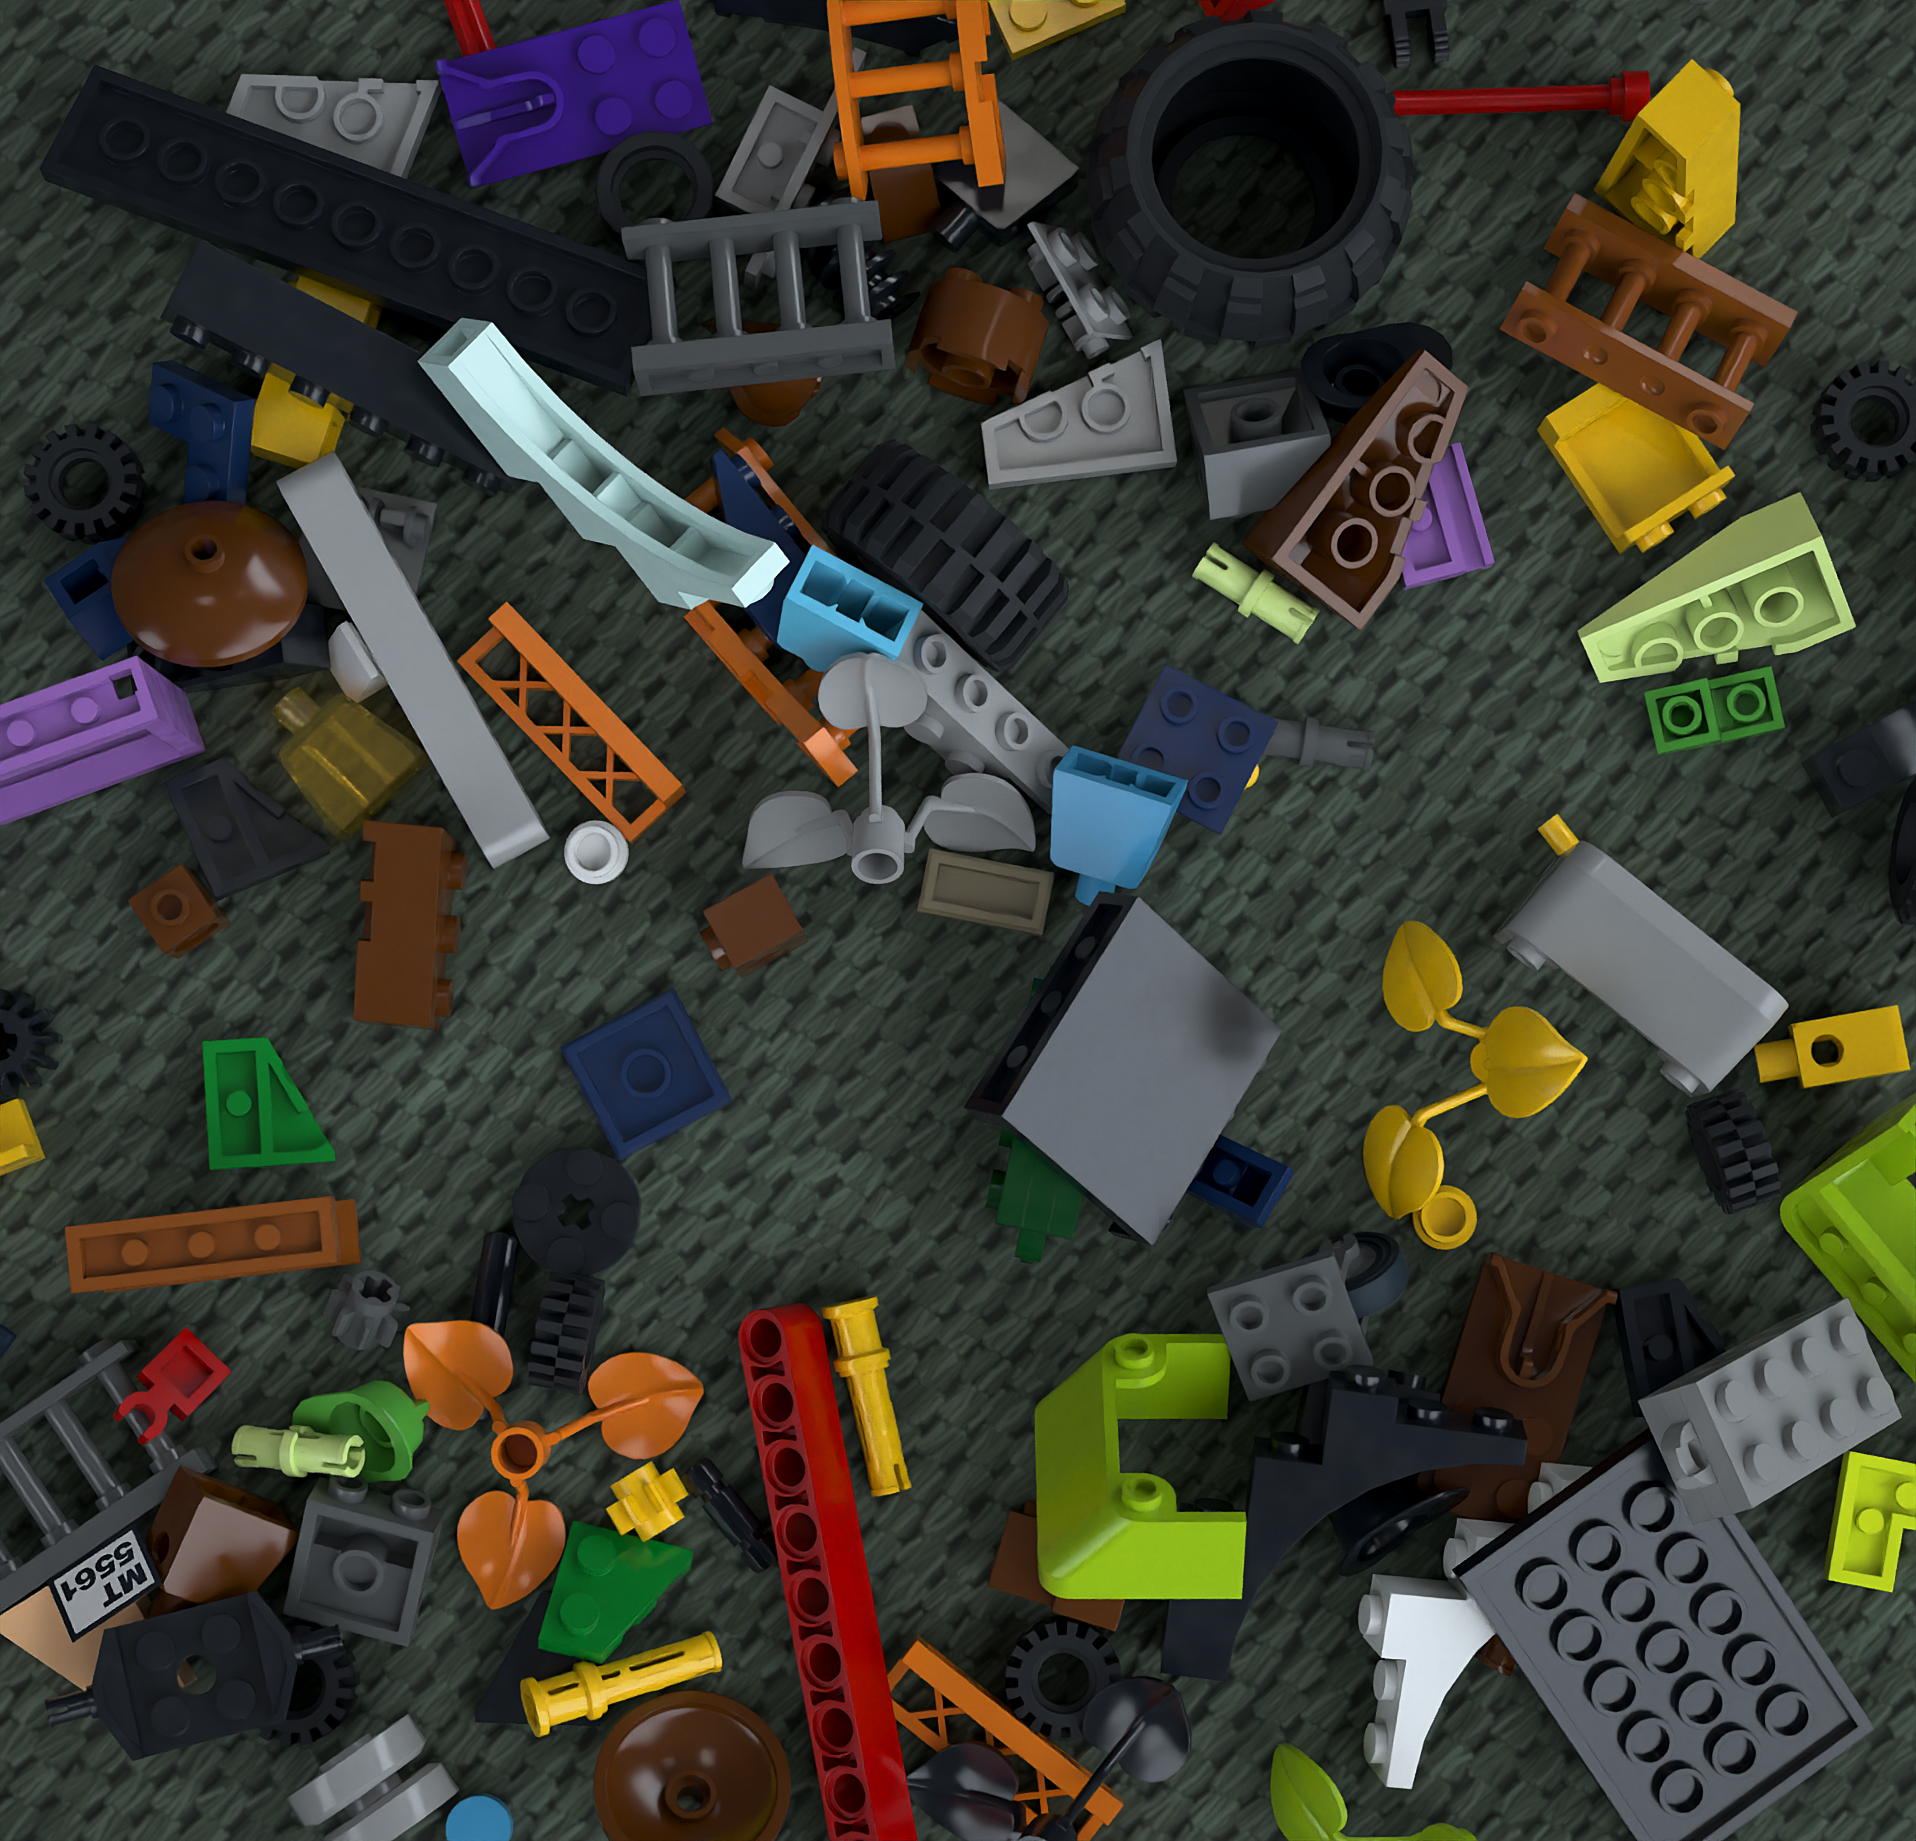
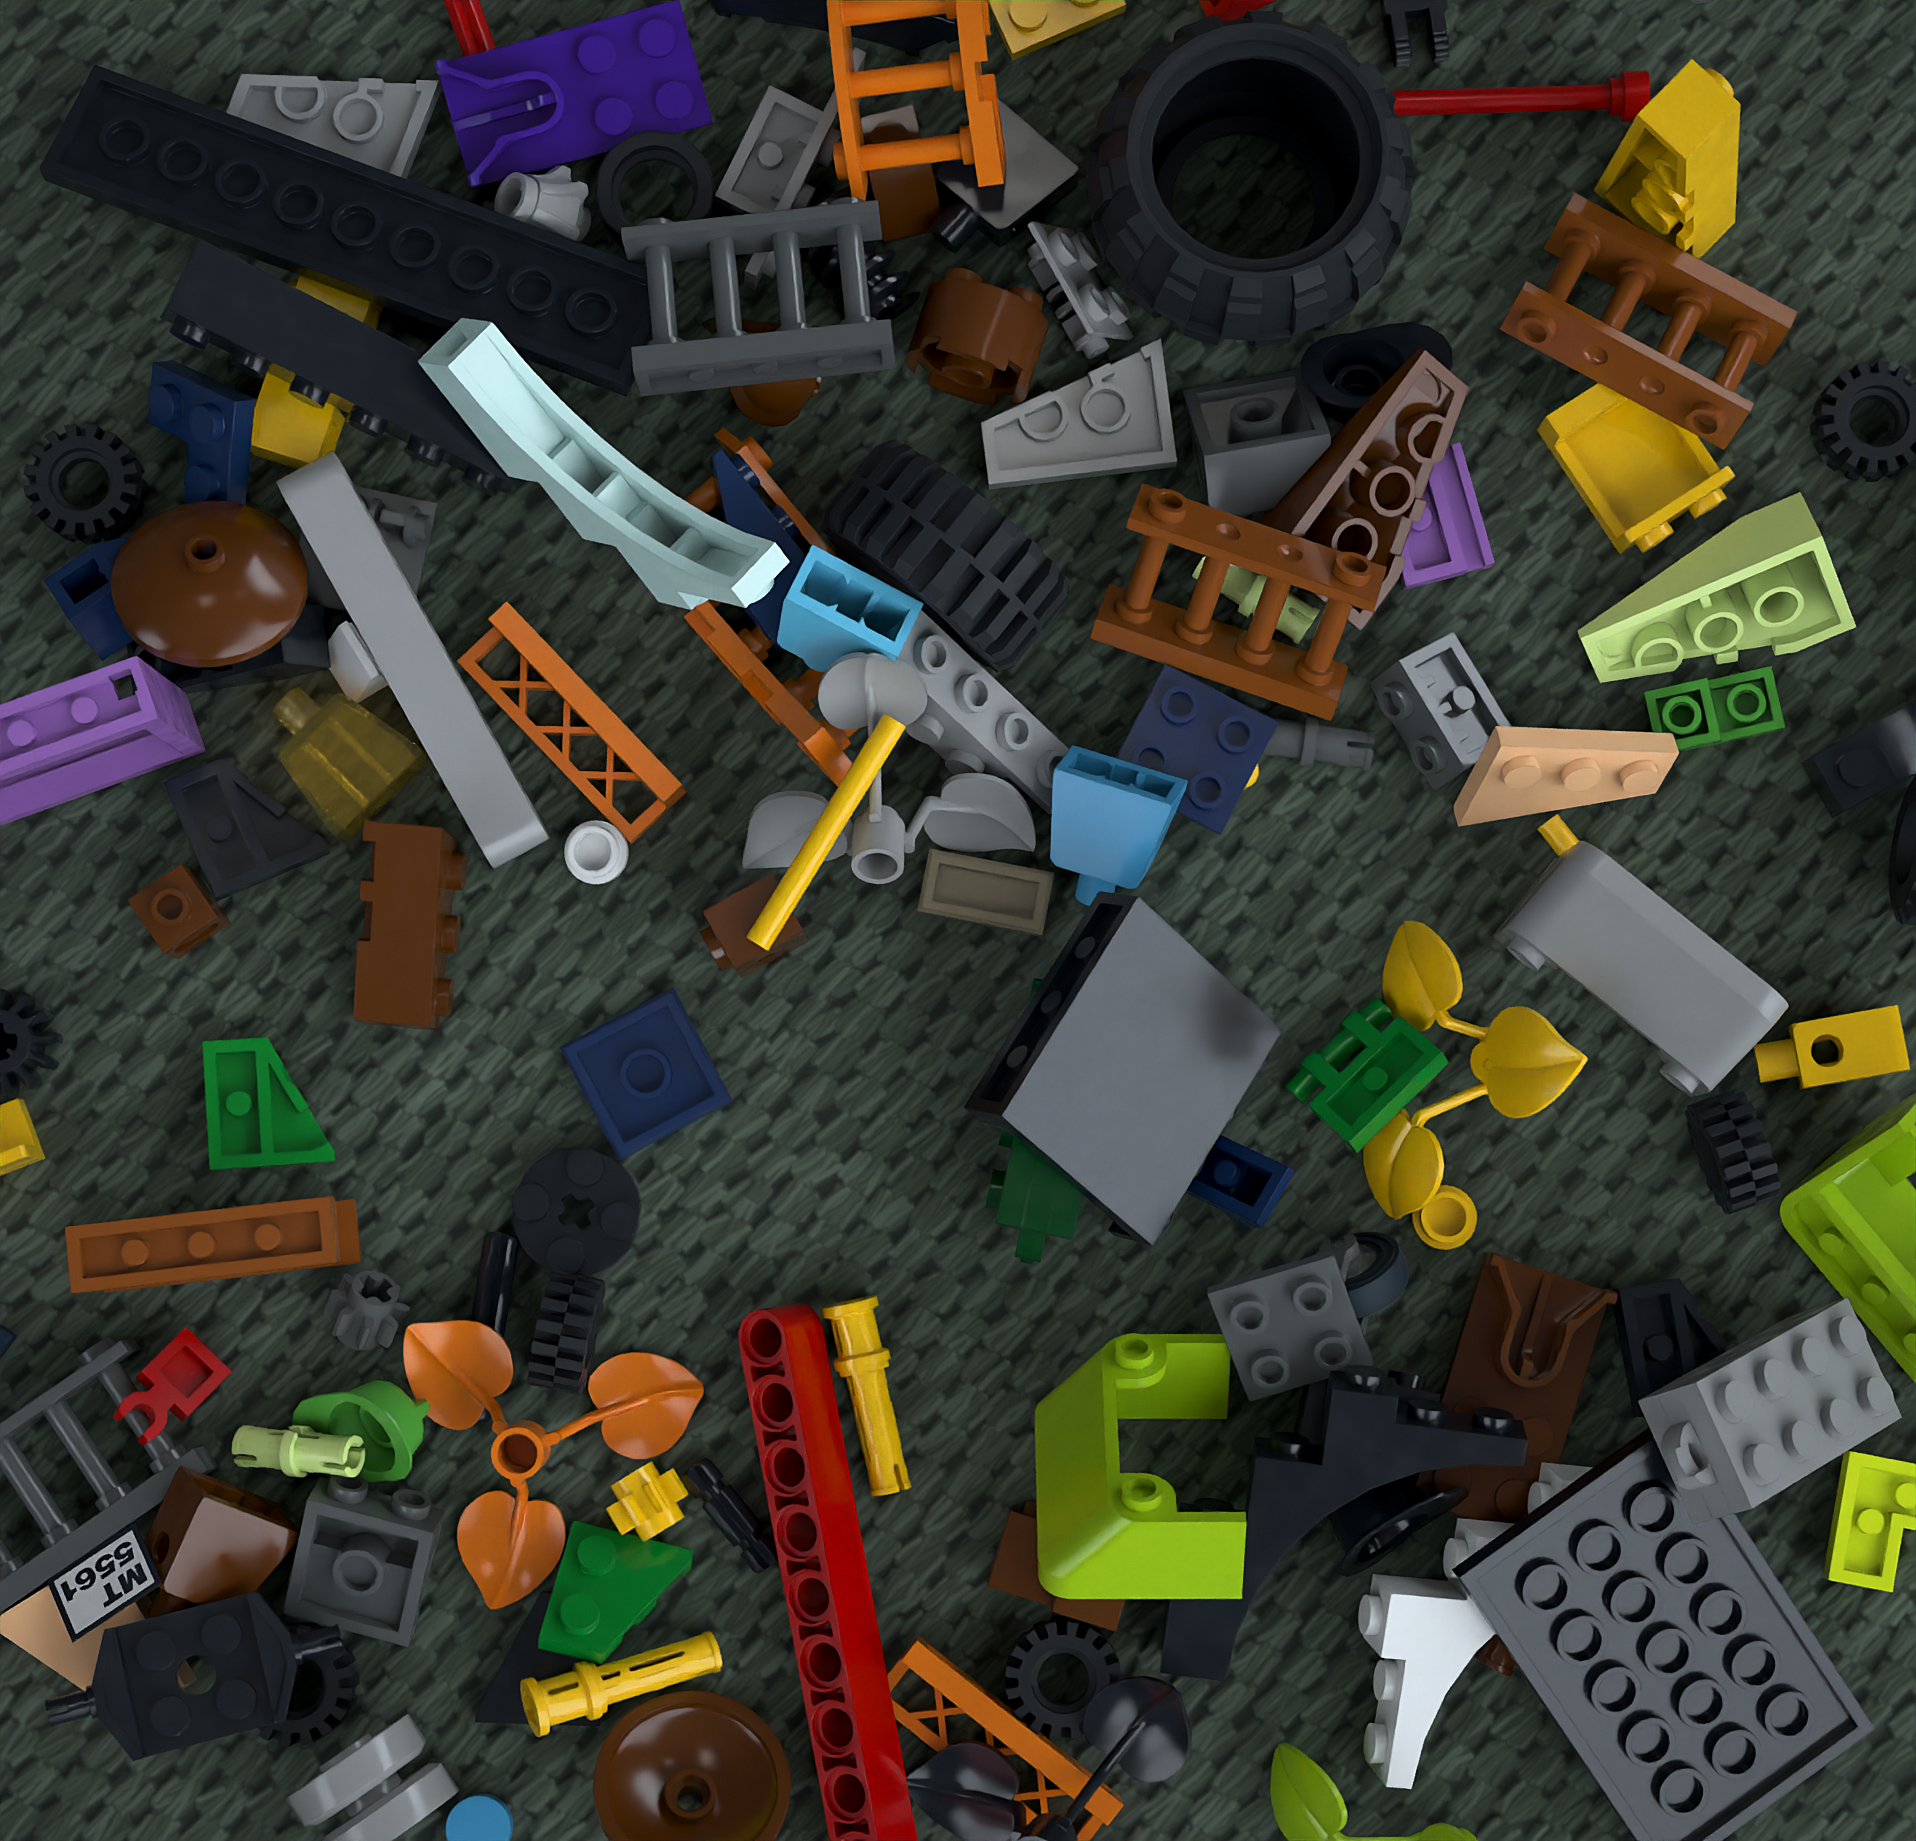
none -> light grey rock [494,165,591,242]
none -> yellow bar [746,714,906,951]
none -> dark orange fence [1090,484,1387,721]
none -> green plate [1285,997,1449,1153]
none -> dark grey bracket [1370,632,1511,790]
none -> light nougat wing [1454,726,1679,827]

